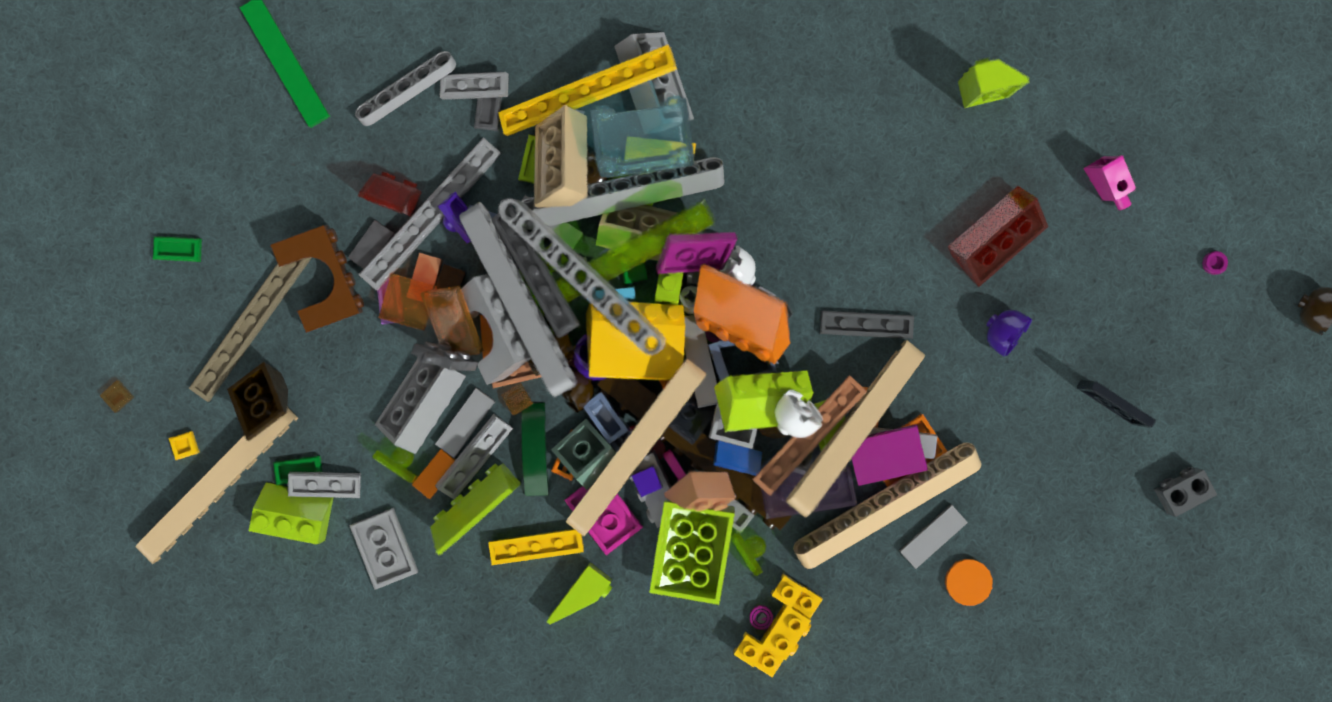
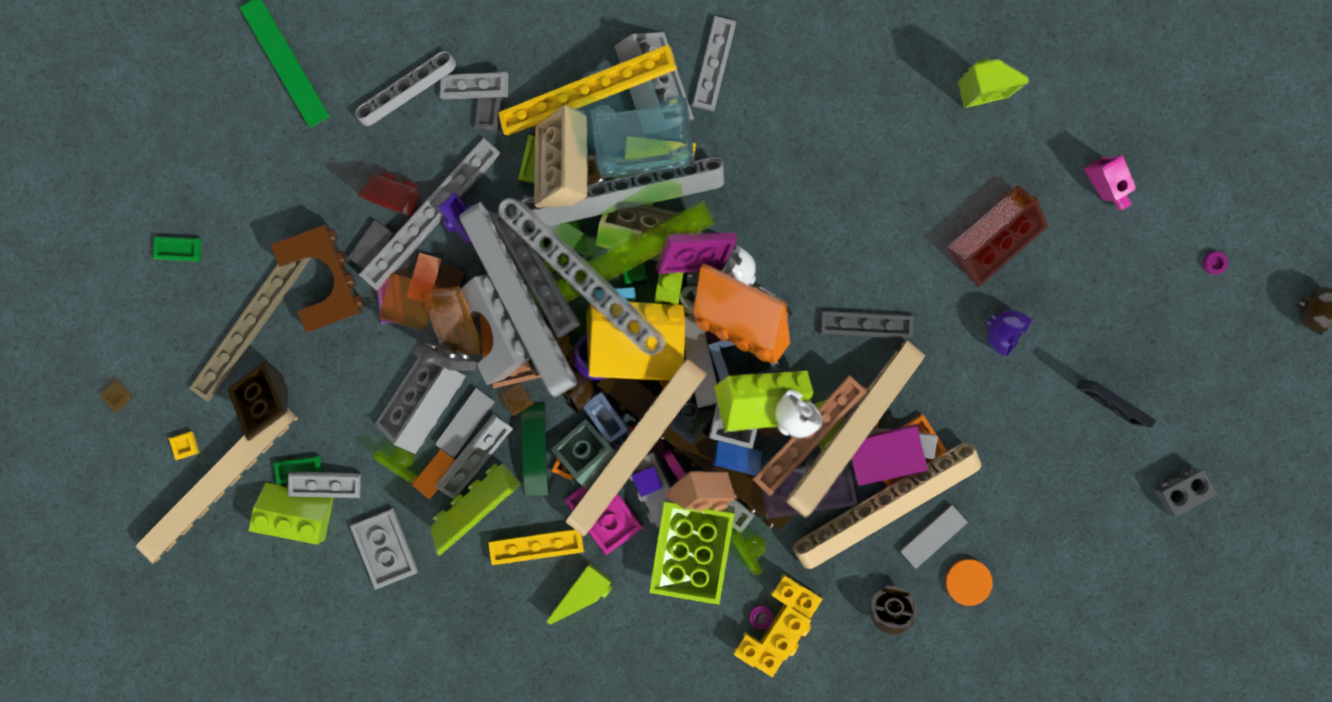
none -> light grey tile [692,16,737,112]
none -> dark brown cylinder [870,586,918,635]

